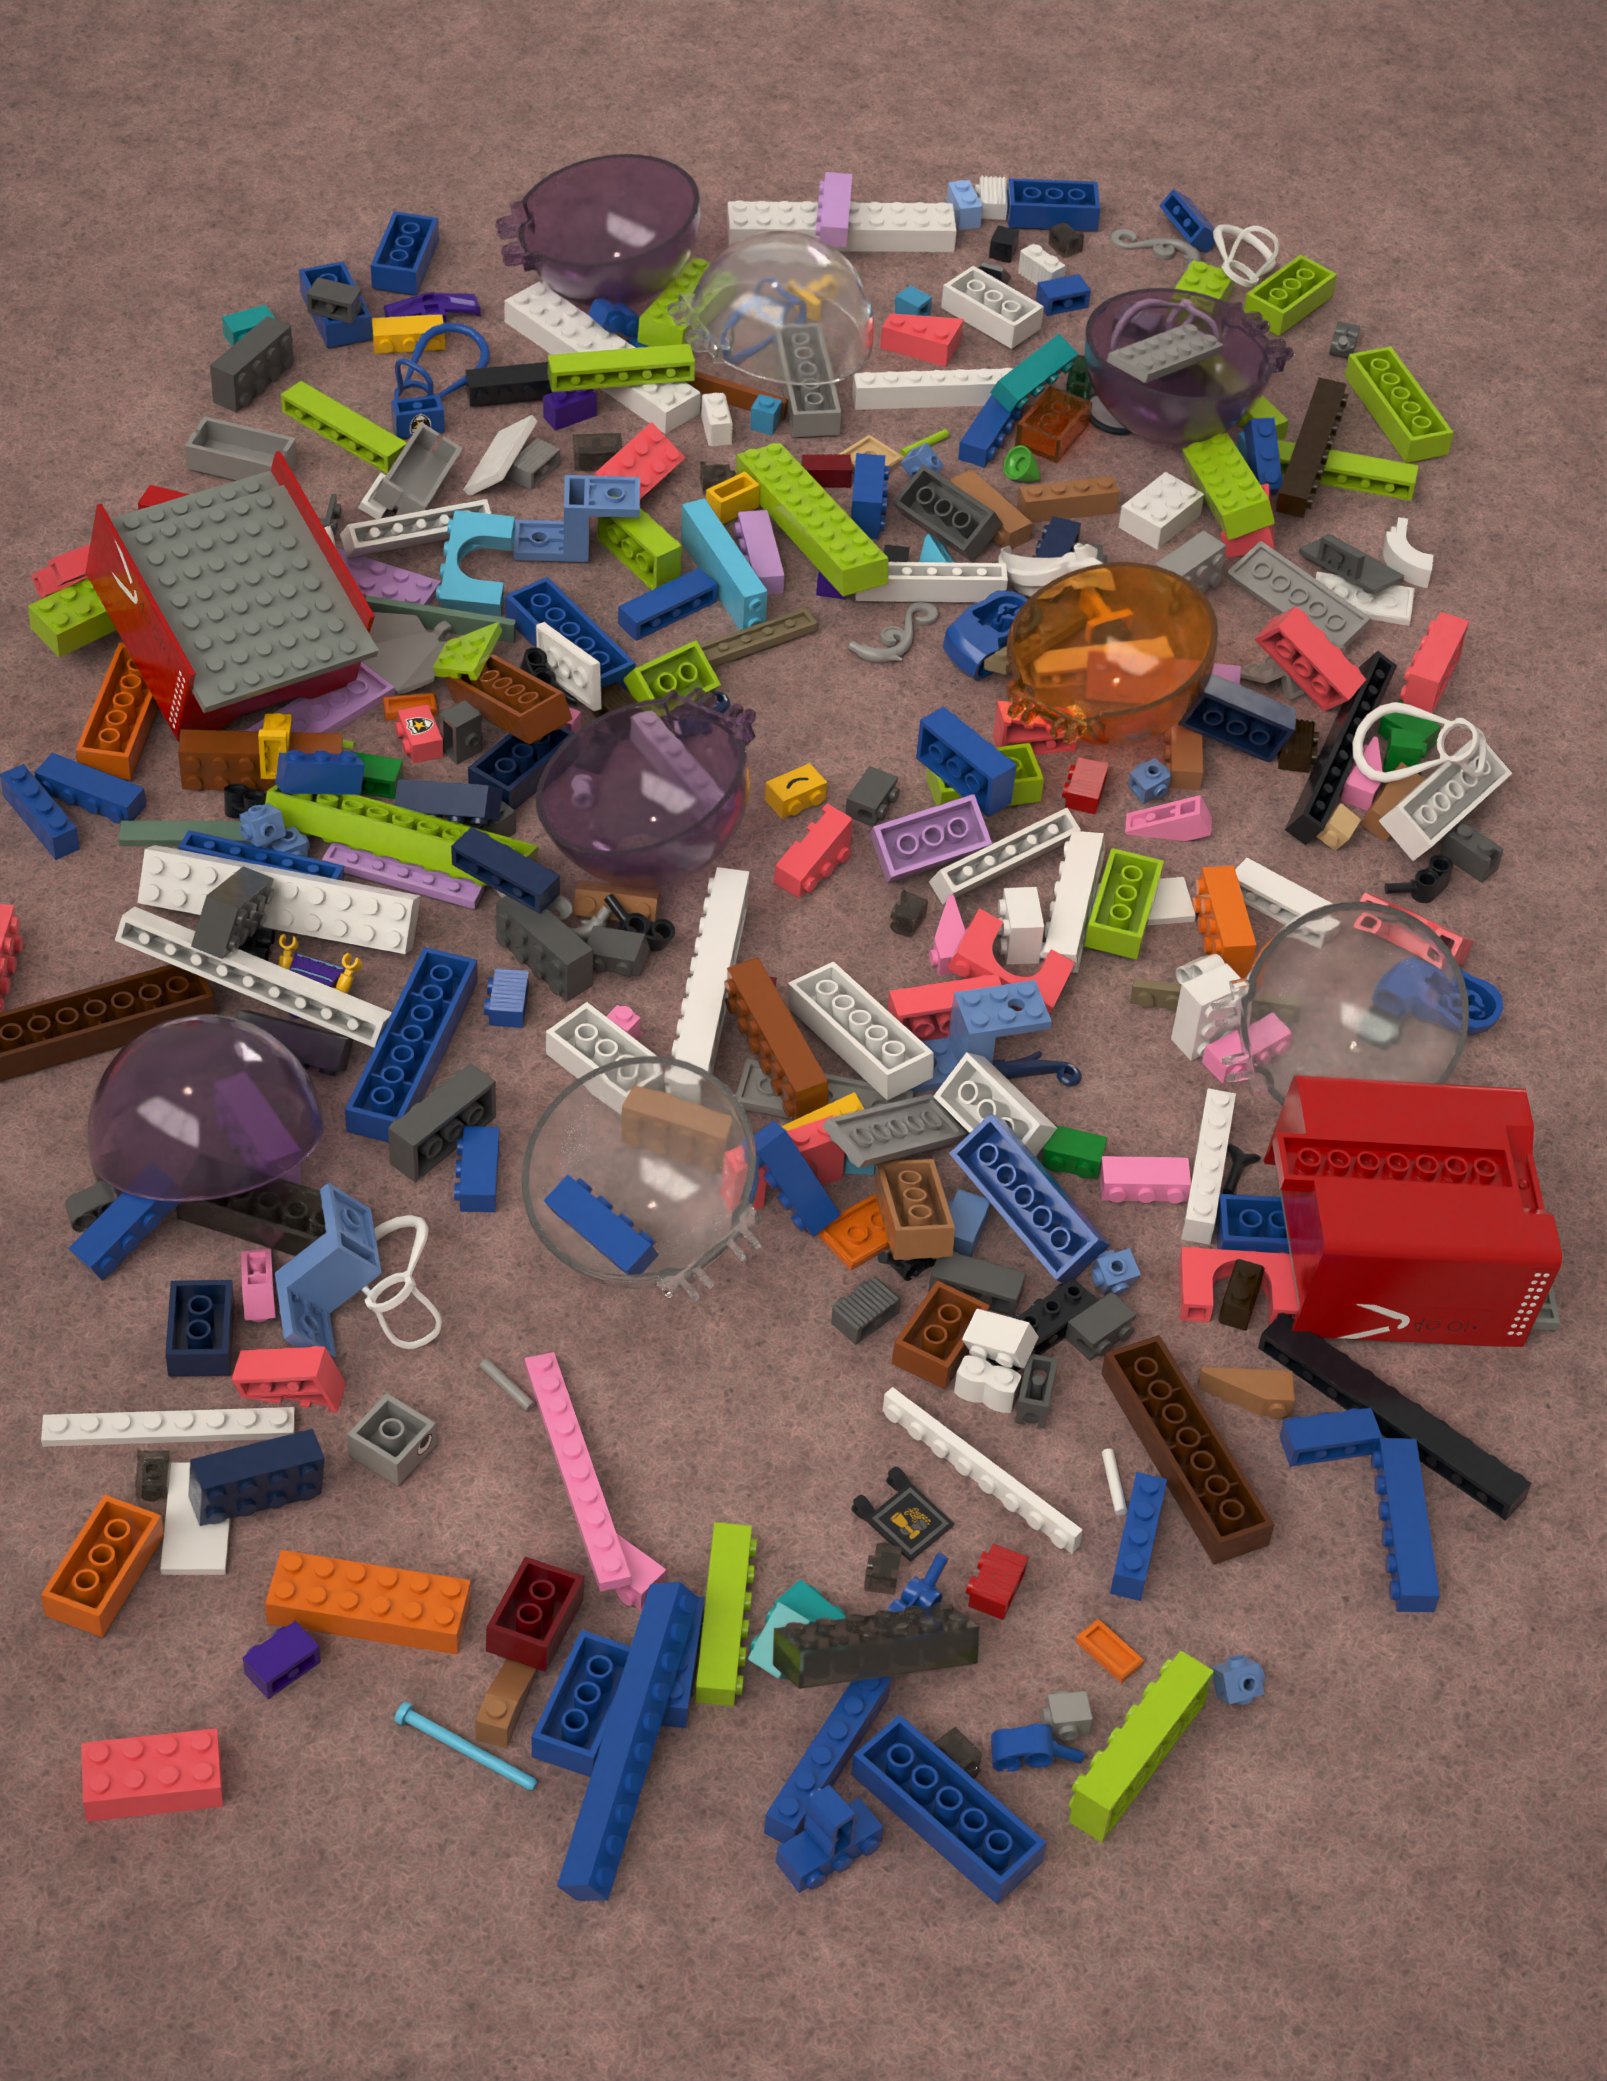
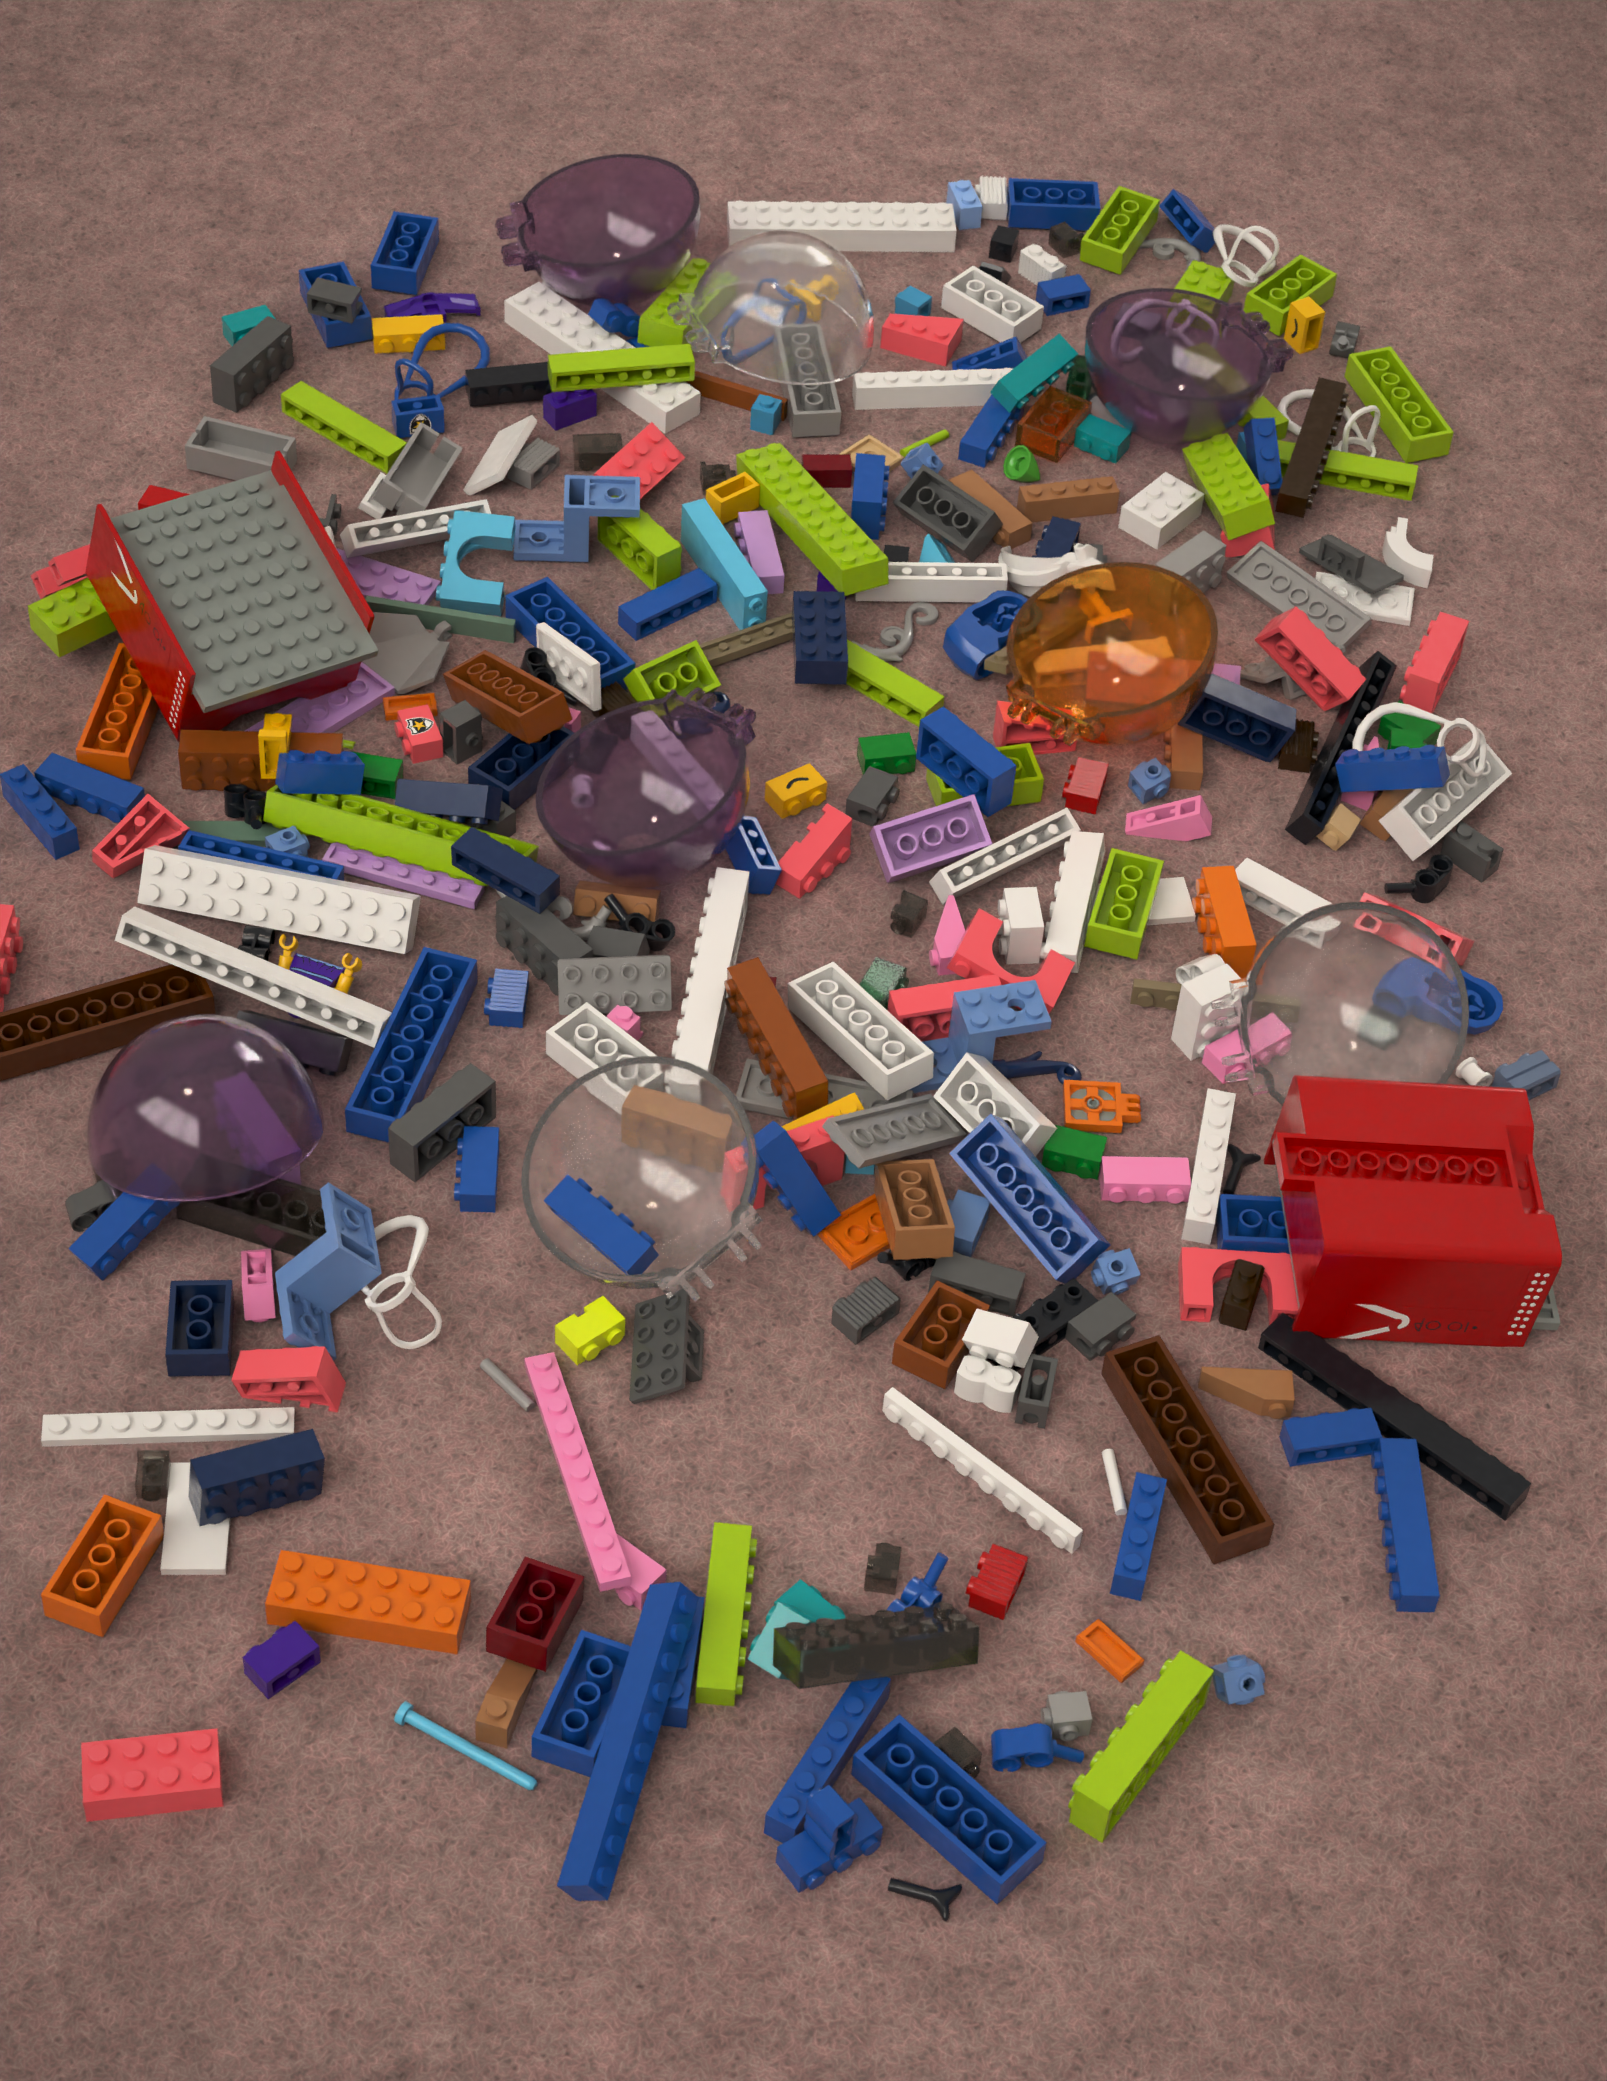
dark grey brick [191,866,274,959] -> none
medium blue brick [239,803,286,847] -> none
light grey brick [347,1393,437,1486] -> none
lime wing [432,622,502,680] -> none
white brick [701,393,733,446] -> none
lavender brick [816,172,852,247] -> none
black flag [851,1466,954,1562] -> none
light grey plate [1107,324,1224,383] -> none
none -> coral wedge [92,794,190,878]
none -> neon yellow brick [555,1296,625,1365]
none -> light grey bracket [557,955,672,1015]
none -> dark grey bracket [629,1288,704,1404]
none -> blue brick [721,815,782,895]
none -> dark blue brick [792,591,848,685]
none -> lime brick [846,639,945,727]
none -> green brick [857,732,916,774]
none -> clear green brick [859,957,909,1010]
none -> black piece [888,1877,962,1922]
none -> blue slope [952,337,1027,370]
none -> orange piece [1063,1080,1141,1133]
none -> teal brick [1074,414,1132,464]
none -> lime brick [1080,186,1160,275]
none -> white animal [1277,389,1381,457]
none -> yellow brick [1284,297,1325,354]
none -> blue brick [1335,745,1450,792]
none -> white bush [1455,1057,1493,1086]
none -> sand blue brick [1492,1050,1561,1101]

